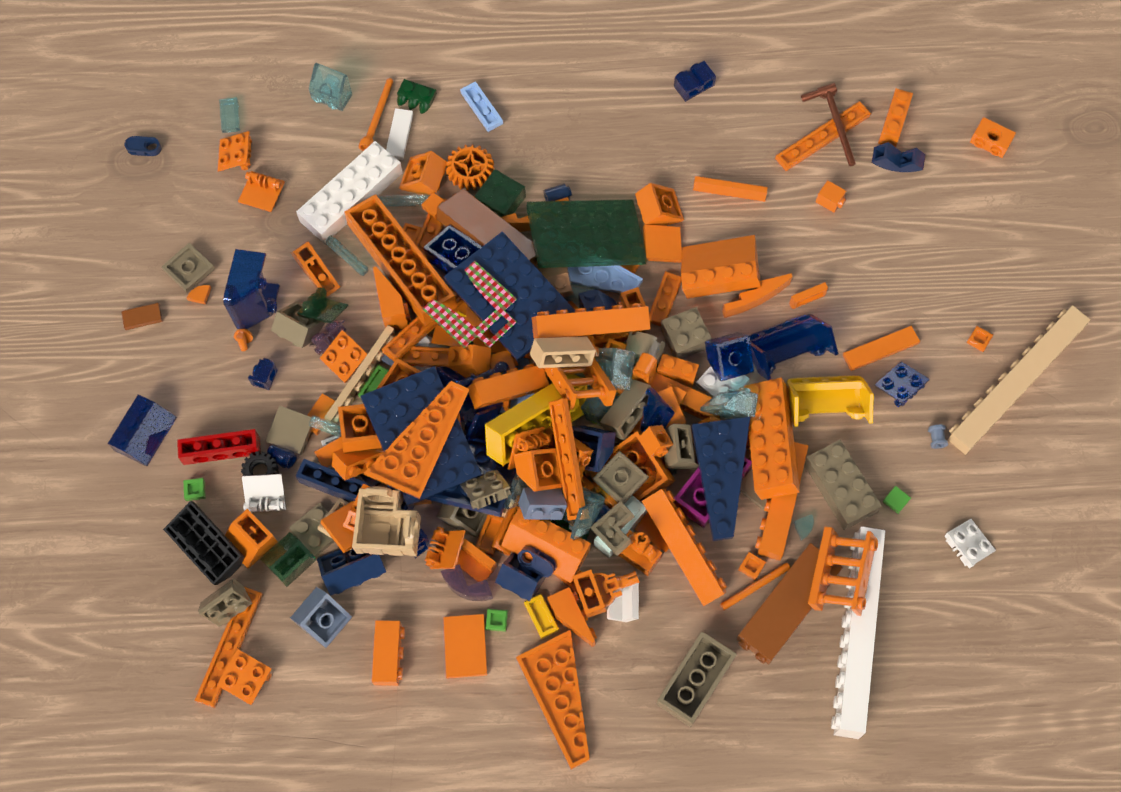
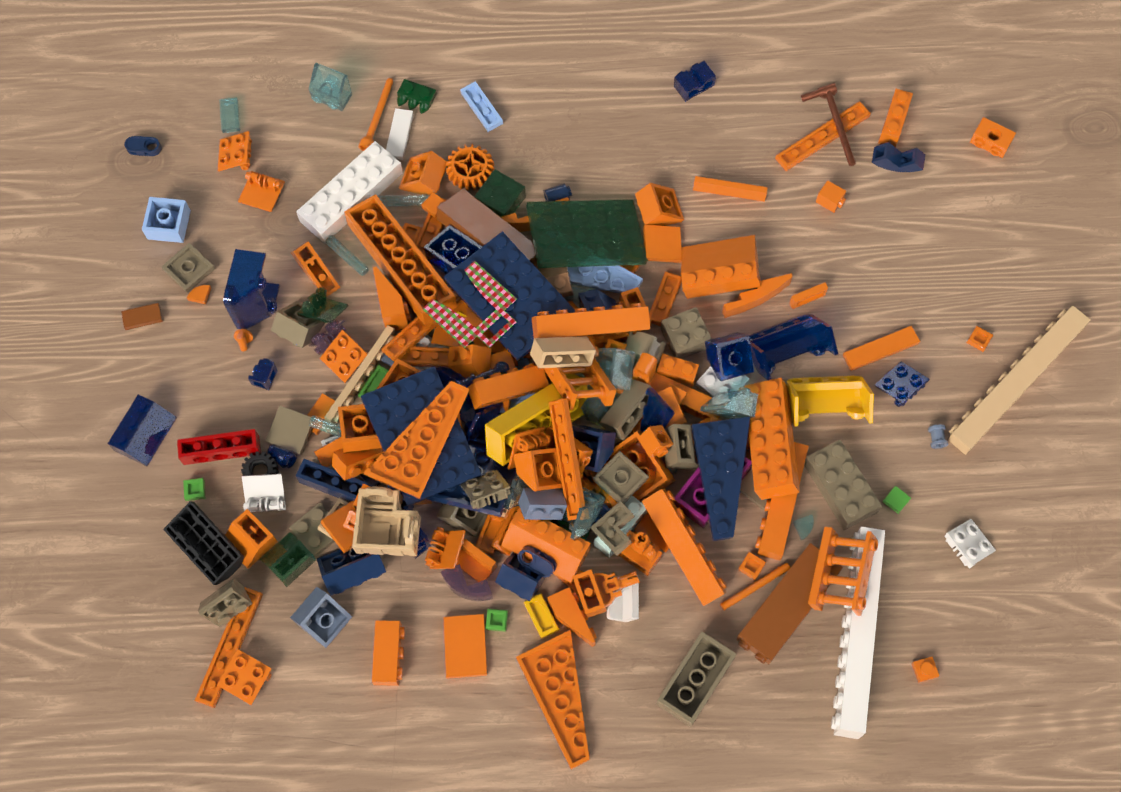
none -> light blue brick [142,197,191,243]
none -> orange plate [911,657,939,683]

